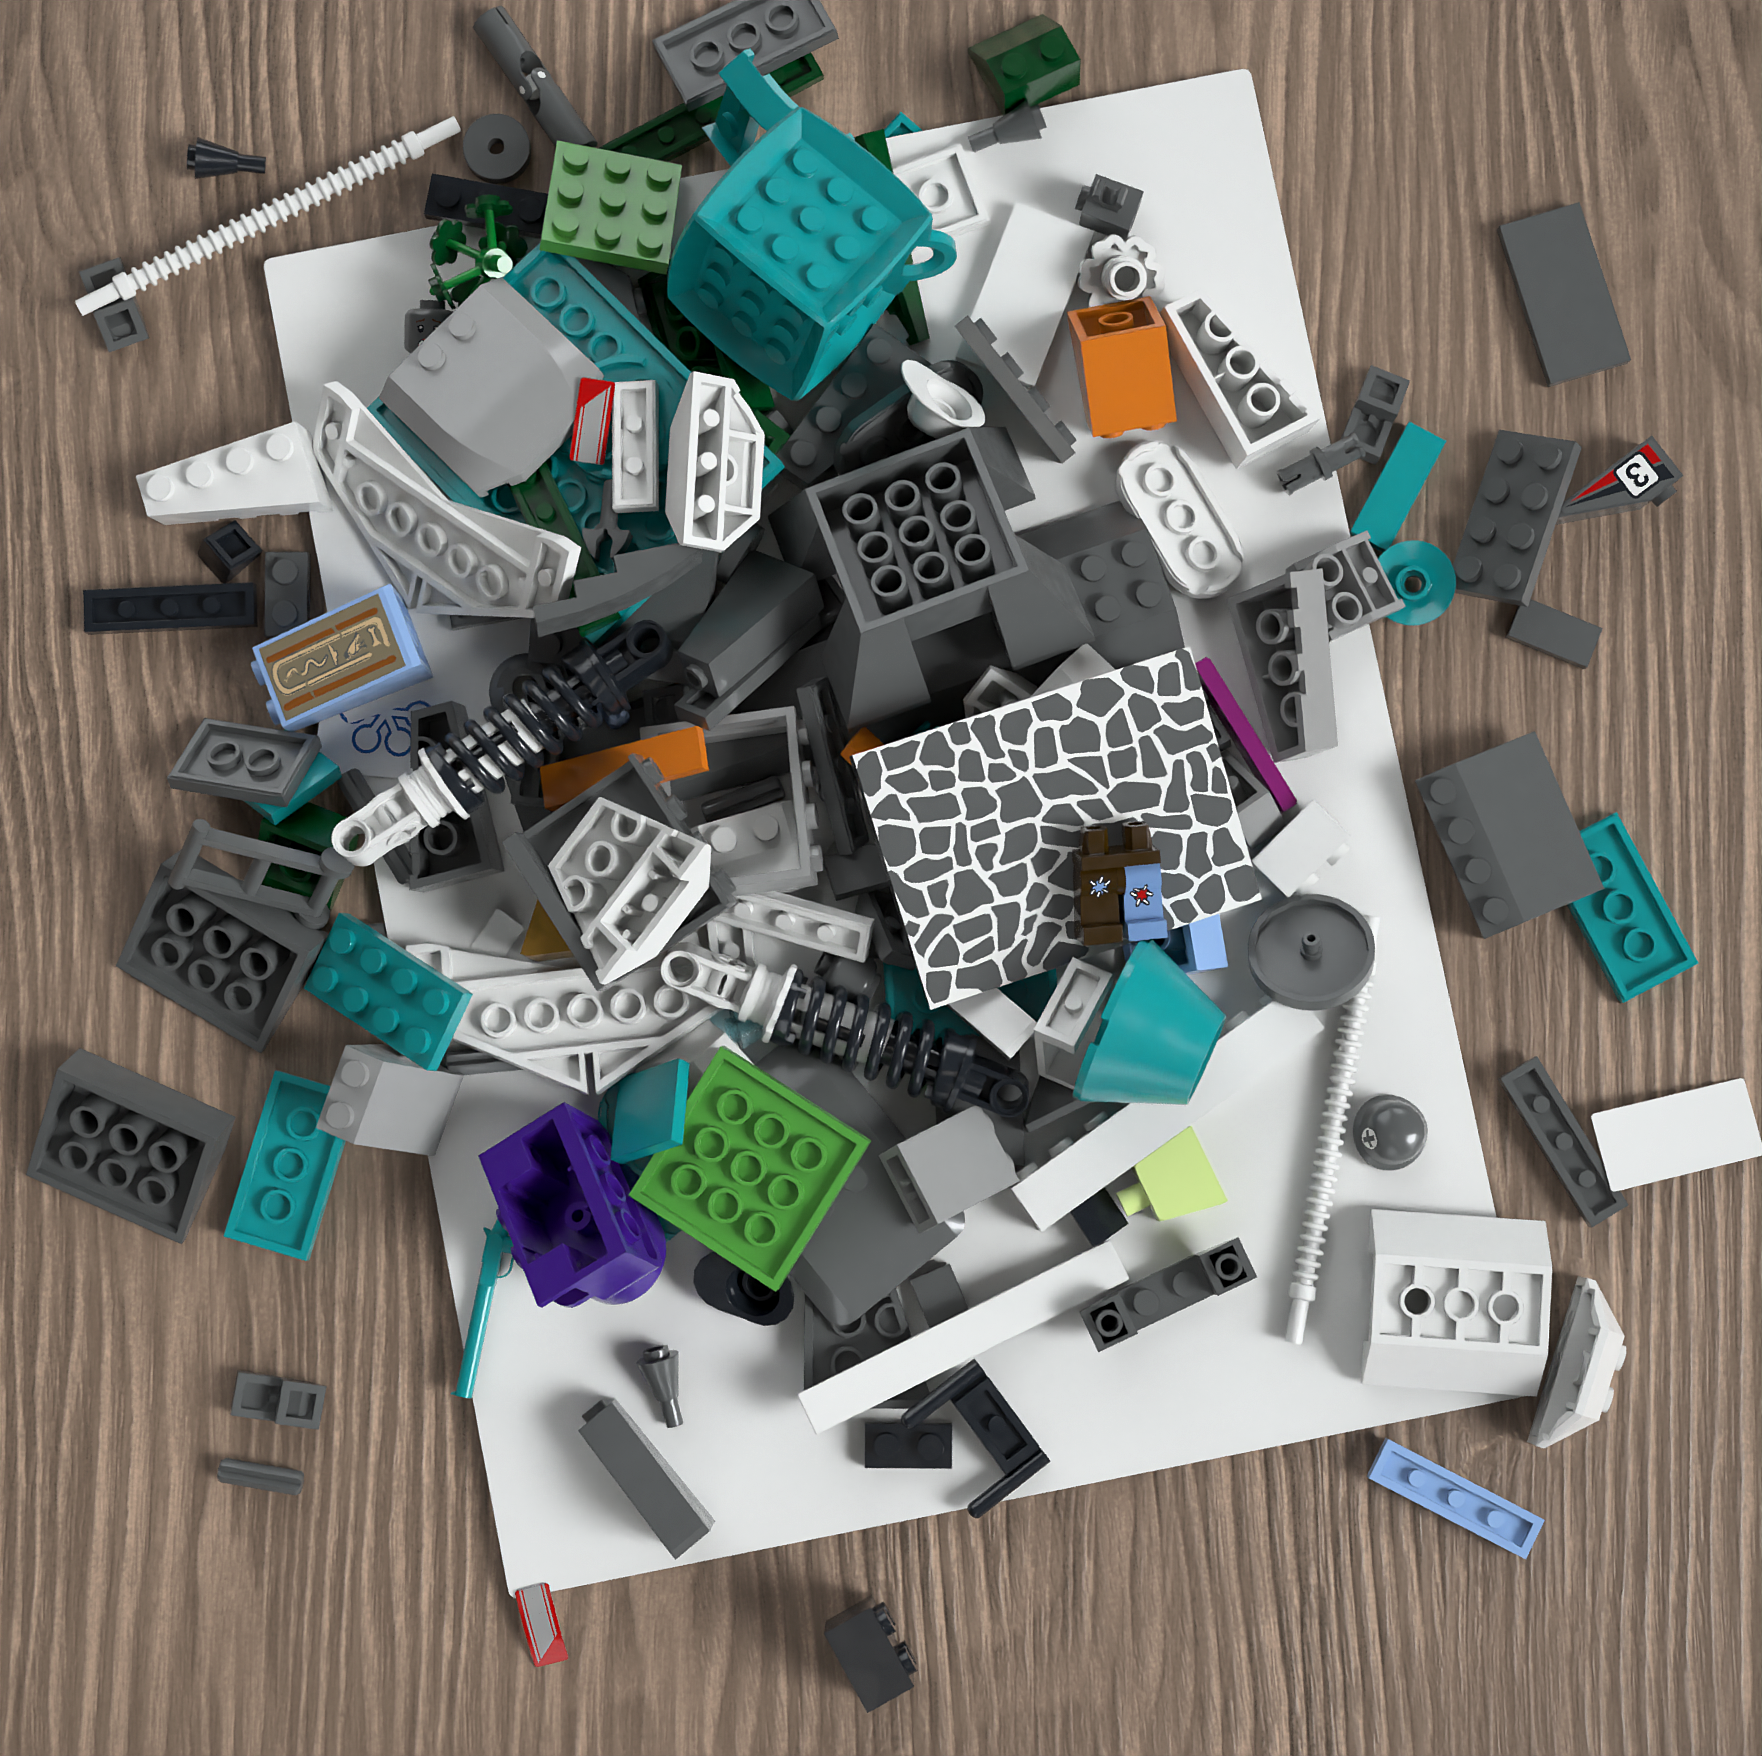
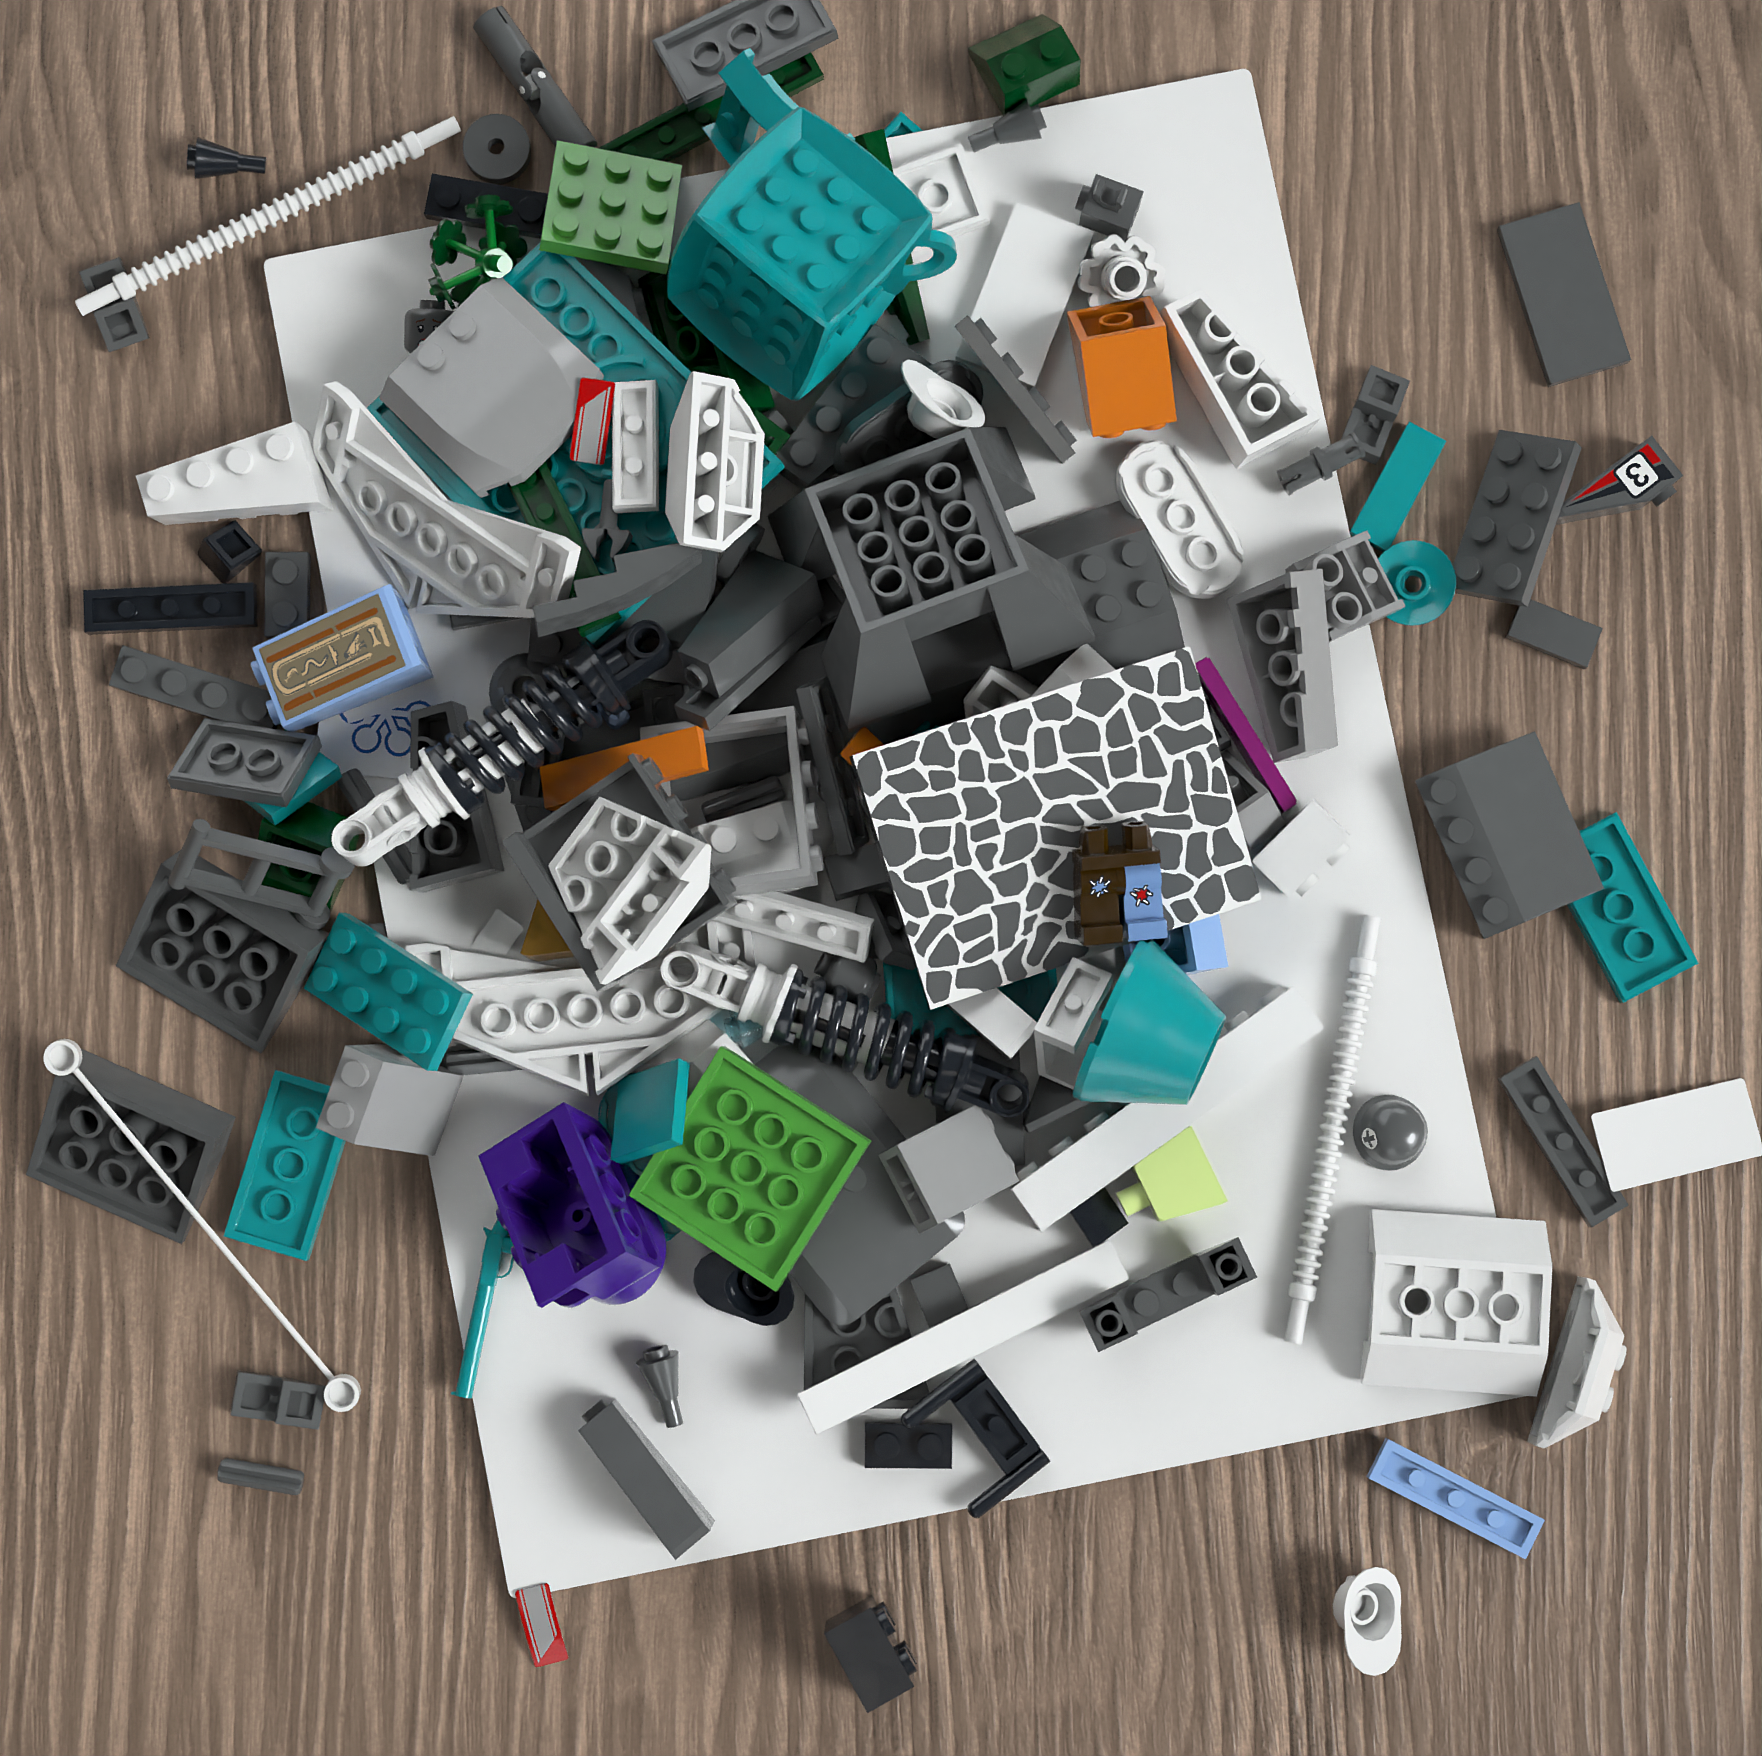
dark grey piece [1248,894,1375,1011] -> none
none -> white piece [43,1039,361,1412]
none -> dark grey plate [109,645,277,729]
none -> white piece [1333,1567,1401,1676]

